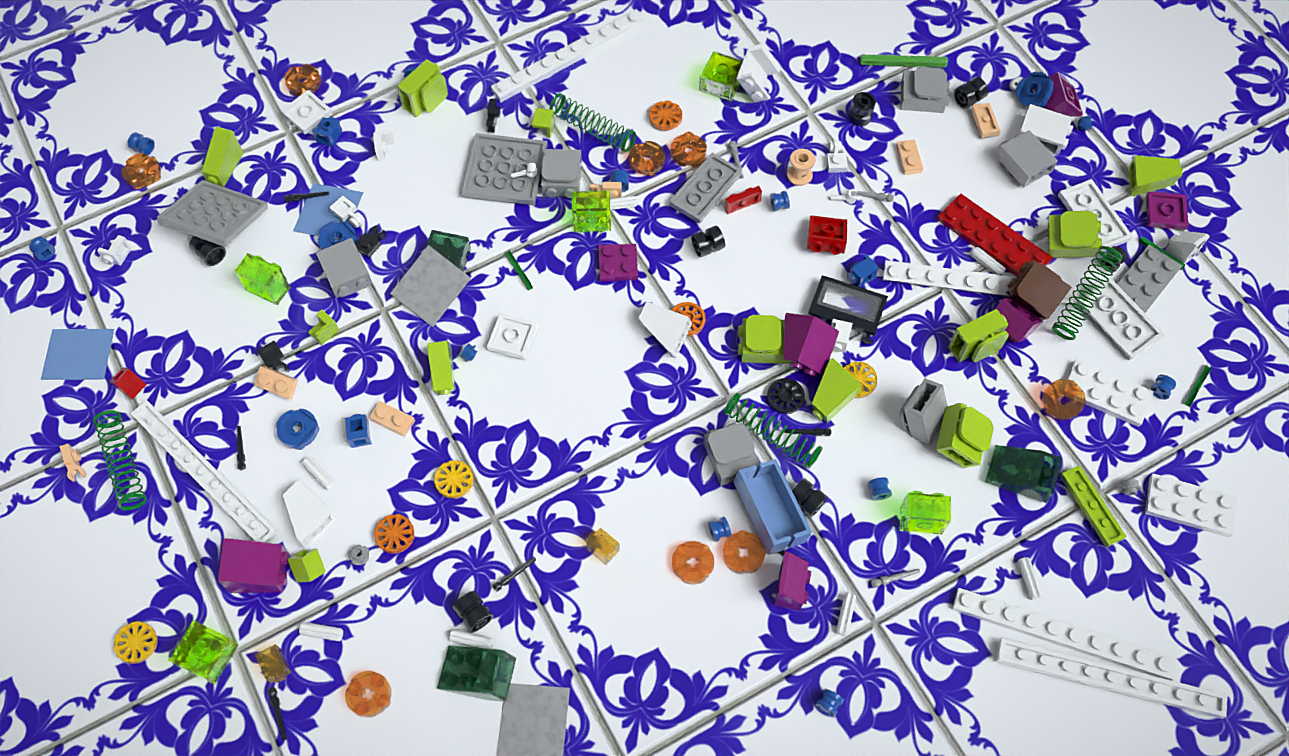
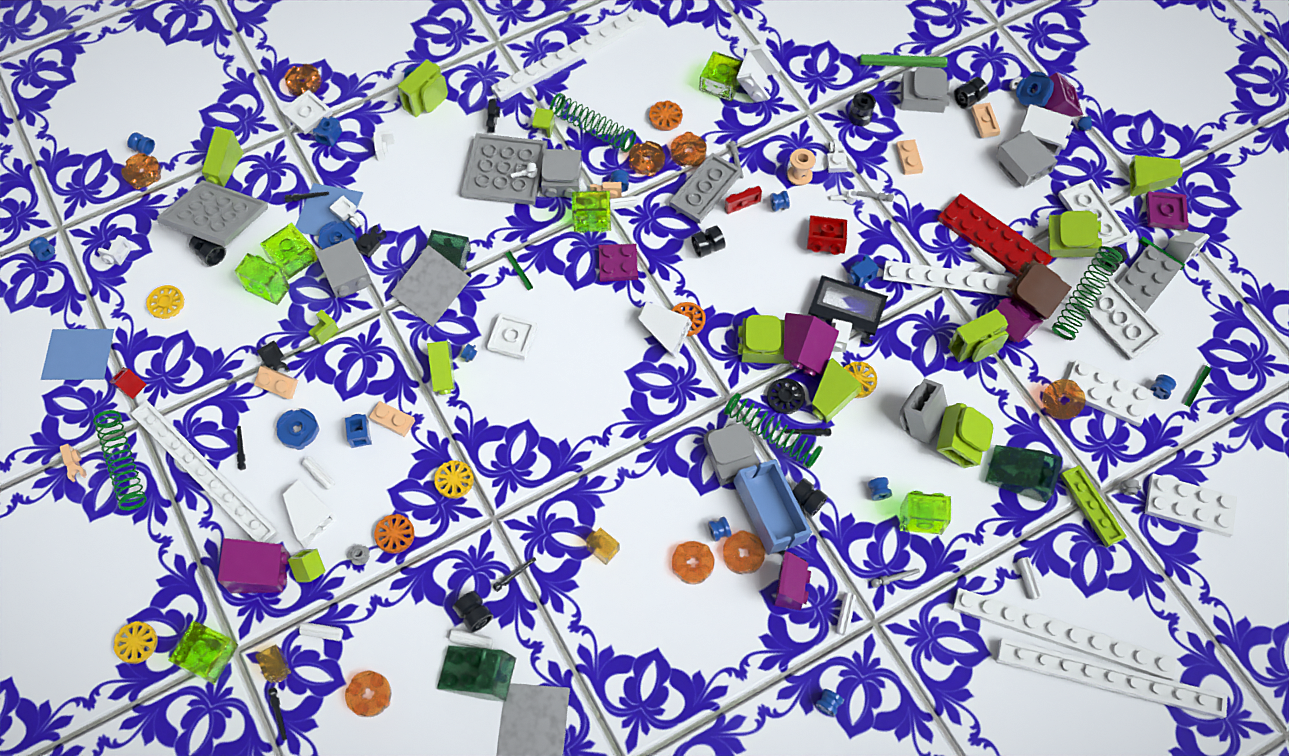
none -> yellow wheel [146,285,185,319]
none -> clear neon green brick [260,222,318,280]

